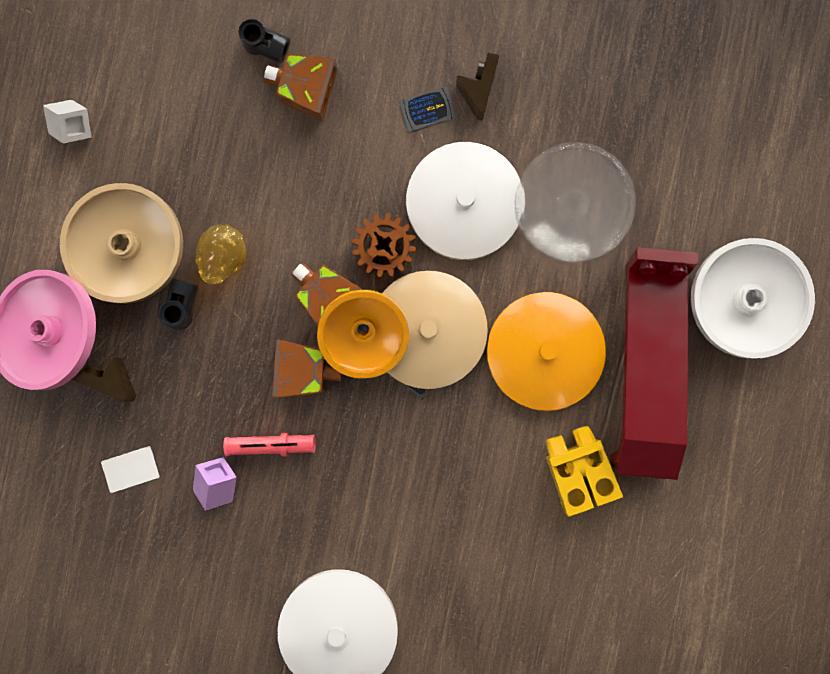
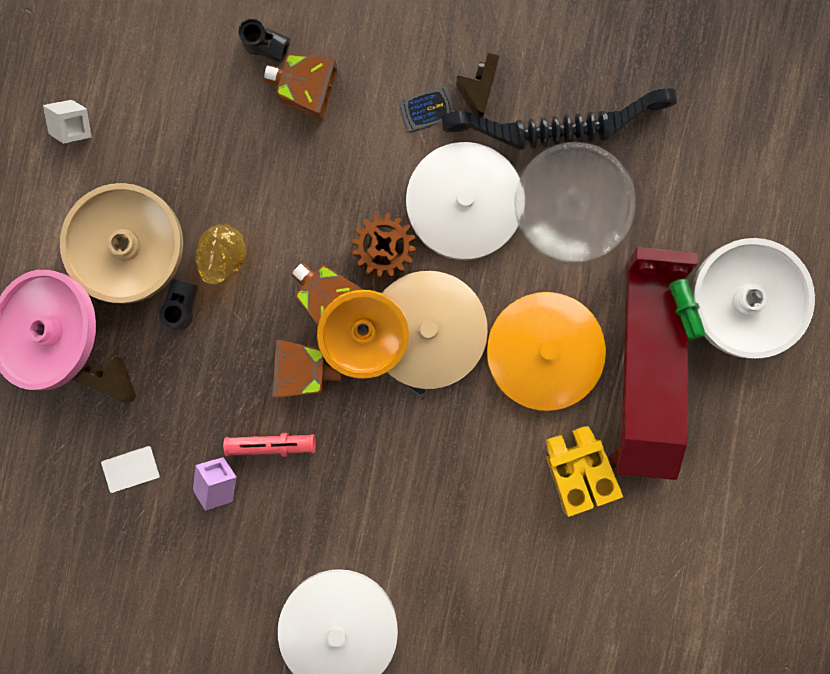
none -> black piece [441,88,677,150]
none -> green axle [669,279,705,340]

